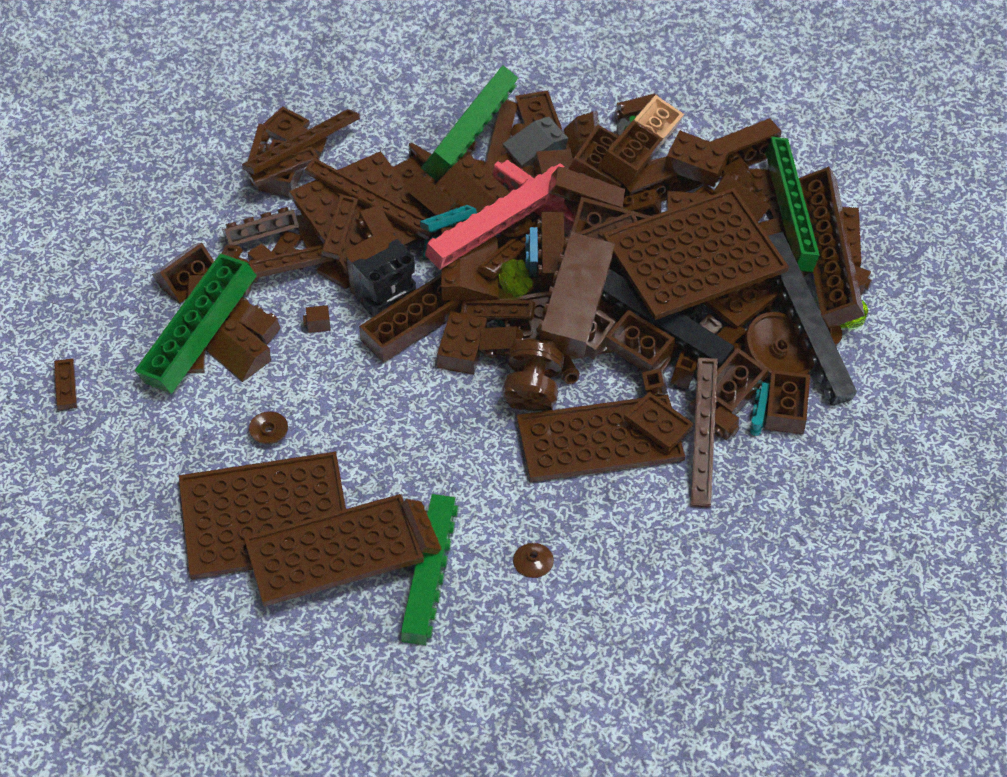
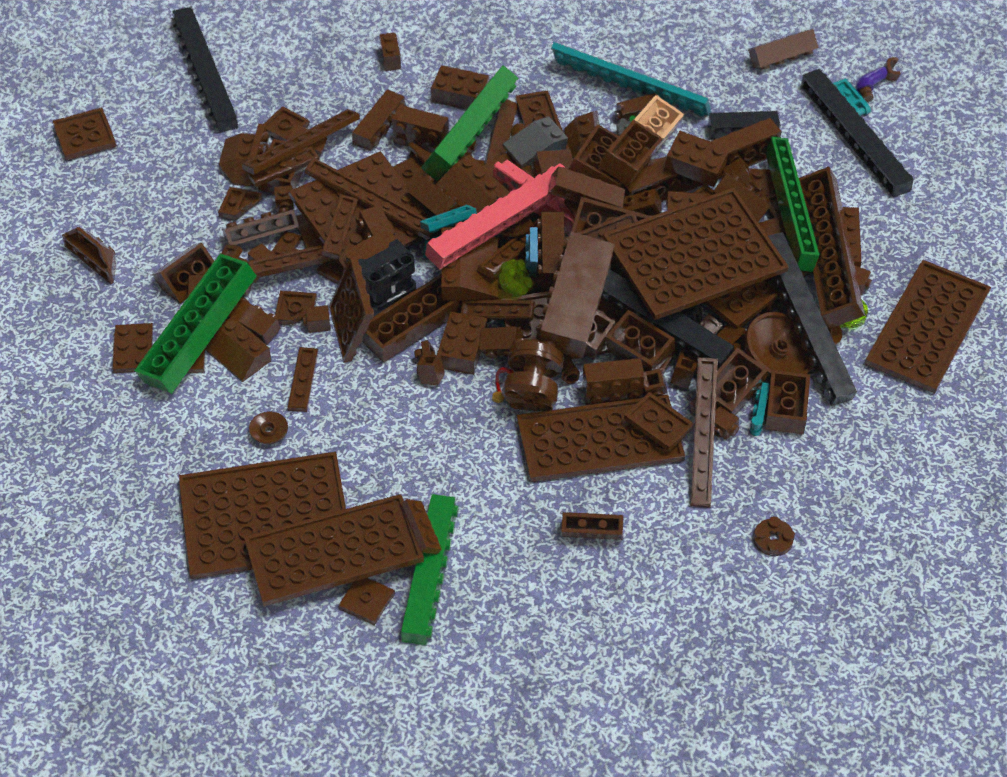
reddish brown plate [54,358,78,410] -> none
reddish brown dish [513,543,554,578] -> none
none -> reddish brown plate [52,107,117,160]
none -> reddish brown wedge [62,227,116,284]
none -> reddish brown plate [113,323,154,373]
none -> black brick [171,6,239,133]
none -> reddish brown wing [218,187,263,220]
none -> reddish brown wedge [219,133,255,187]
none -> reddish brown brick [274,185,295,213]
none -> reddish brown plate [275,290,317,325]
none -> reddish brown tile [288,347,319,412]
none -> reddish brown plate [329,257,374,363]
none -> reddish brown plate [338,578,395,625]
none -> reddish brown brick [352,89,406,151]
none -> reddish brown brick [379,32,401,71]
none -> reddish brown brick [392,105,449,154]
none -> reddish brown tile [414,340,435,362]
none -> reddish brown brick [417,354,445,385]
none -> reddish brown brick [431,65,490,110]
none -> piece [492,367,514,403]
none -> teal plate [551,42,711,117]
none -> reddish brown brick [561,512,624,540]
none -> reddish brown brick [582,358,645,405]
none -> black brick [708,111,780,139]
none -> reddish brown brick [748,29,819,70]
none -> reddish brown plate [754,516,795,556]
none -> black brick [801,68,914,198]
none -> teal plate [833,78,871,116]
none -> piece [855,57,901,102]
none -> reddish brown plate [865,260,991,393]

